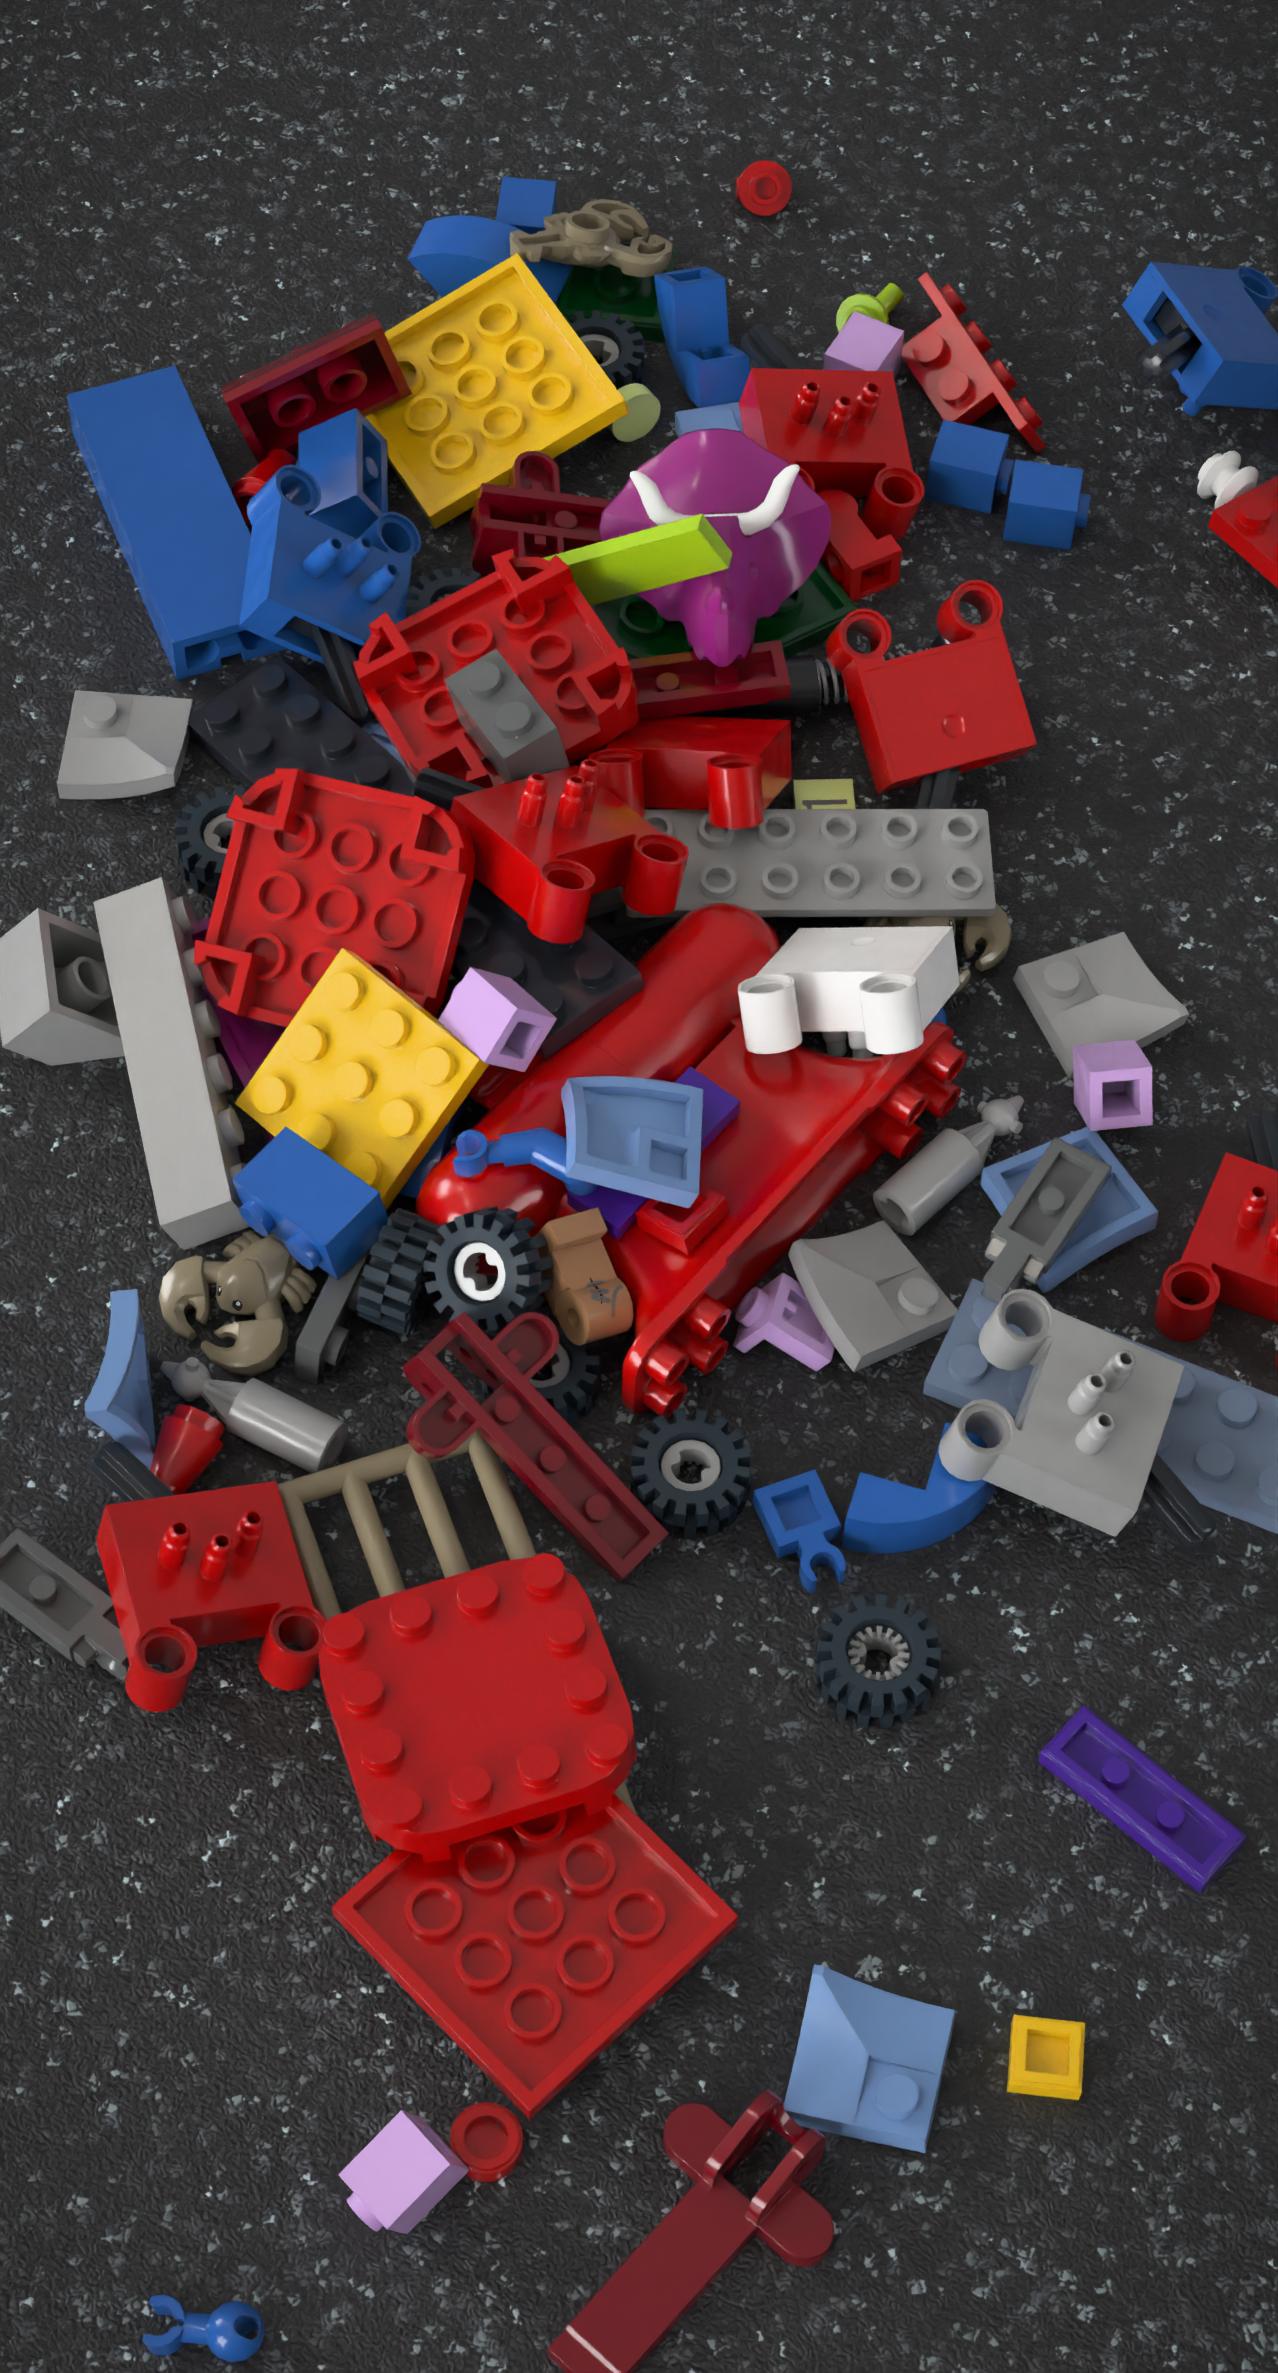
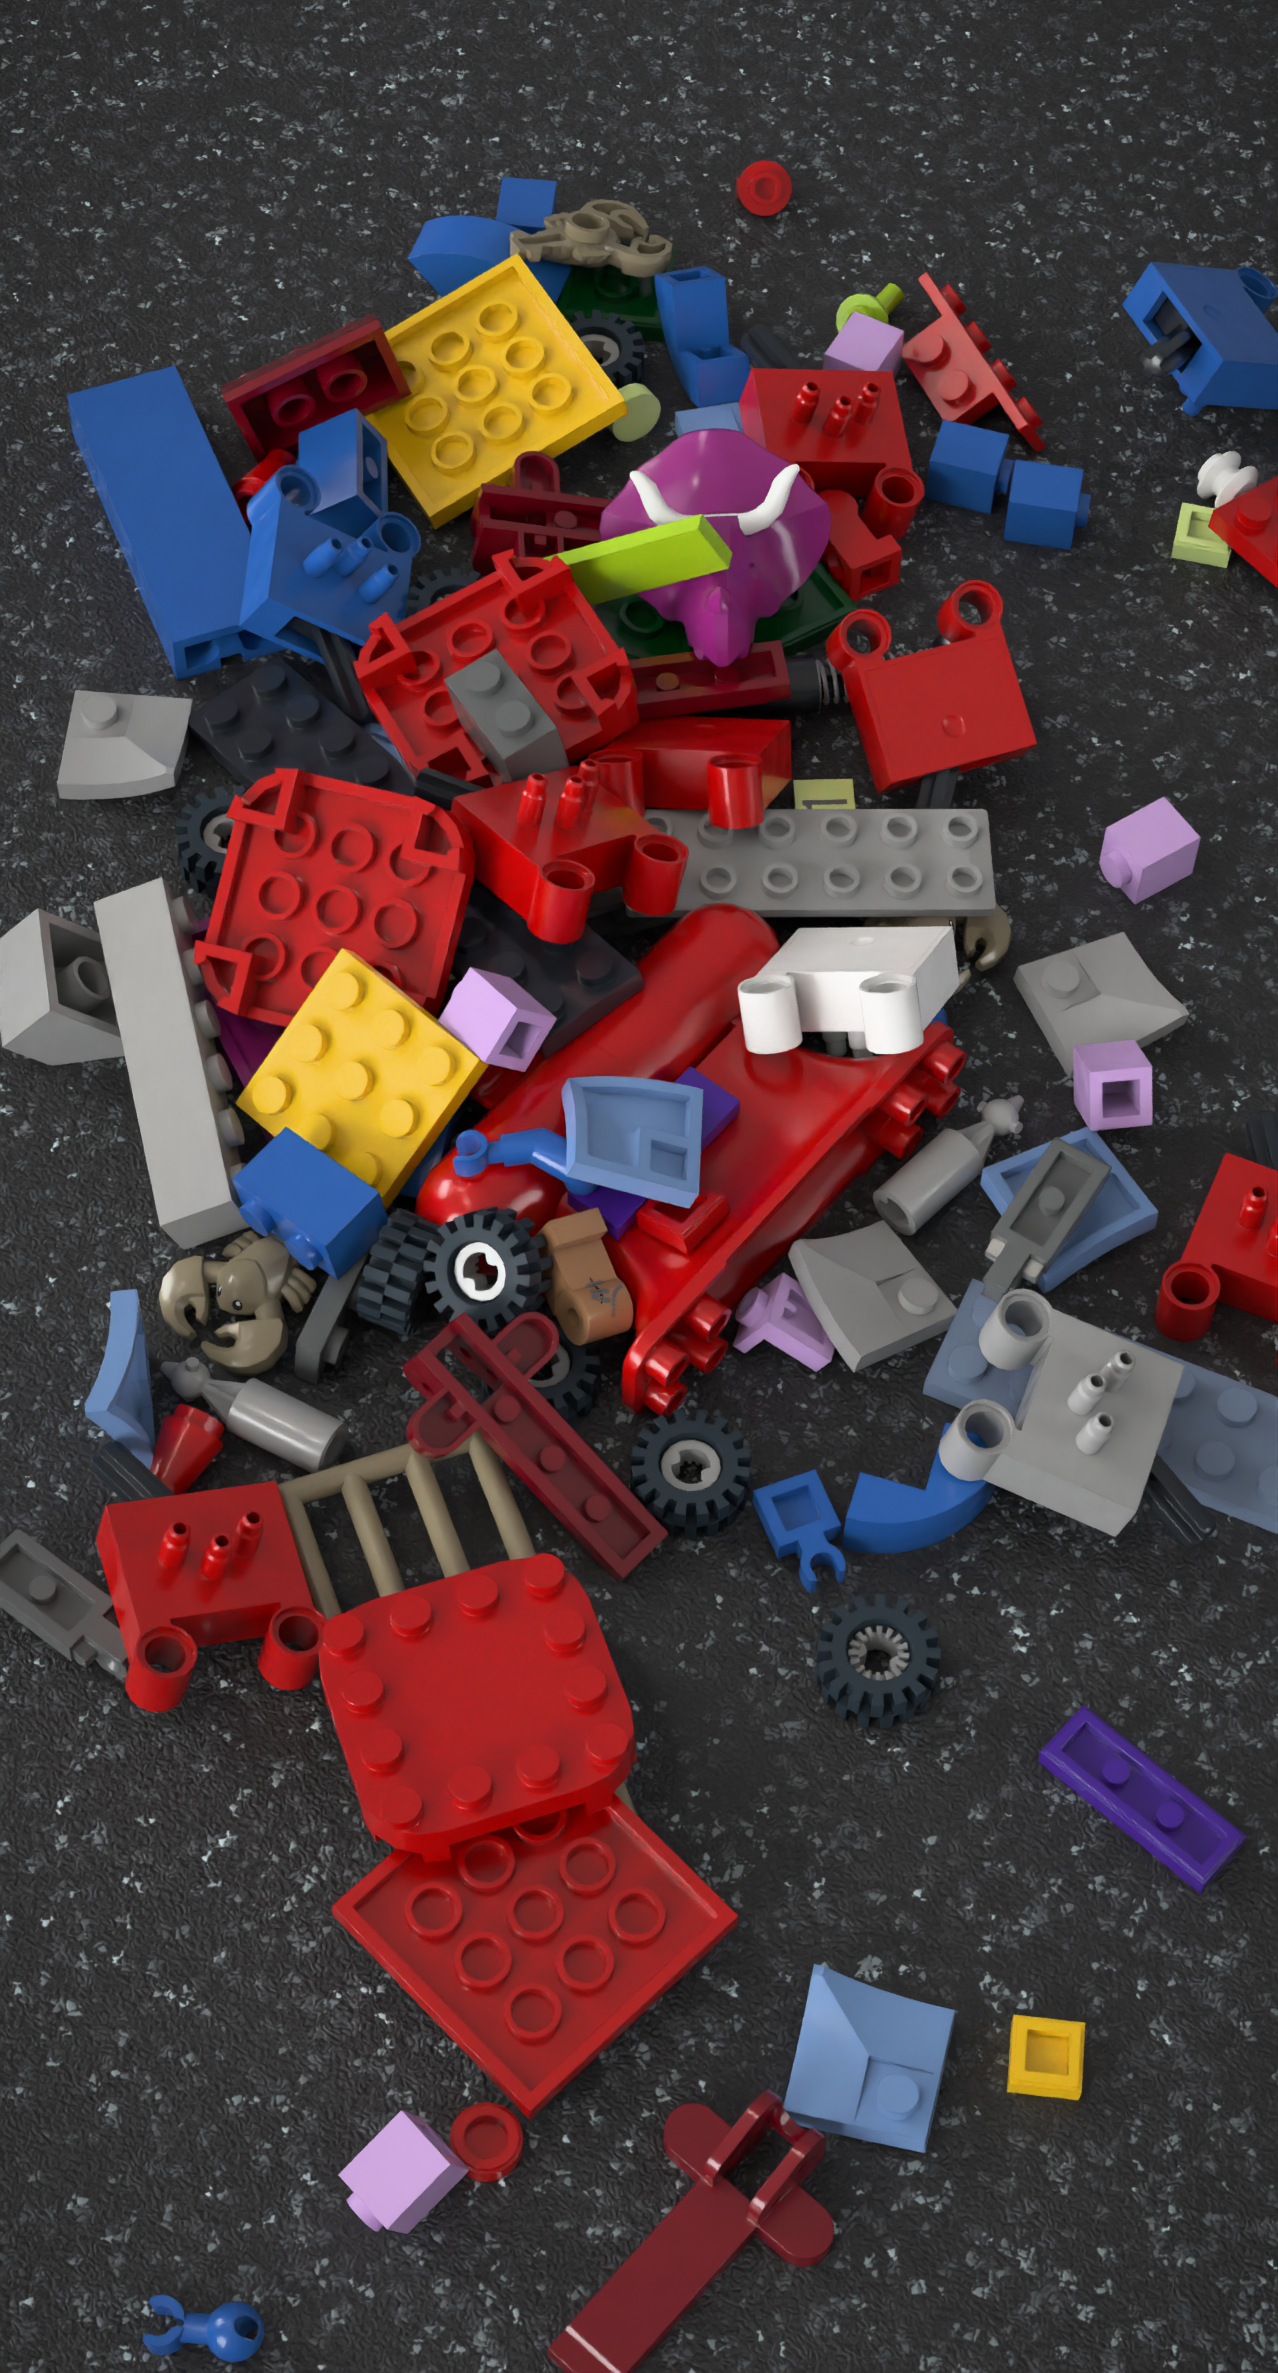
none -> lavender brick [1099,797,1201,904]
none -> yellowish green tile [1171,502,1231,568]

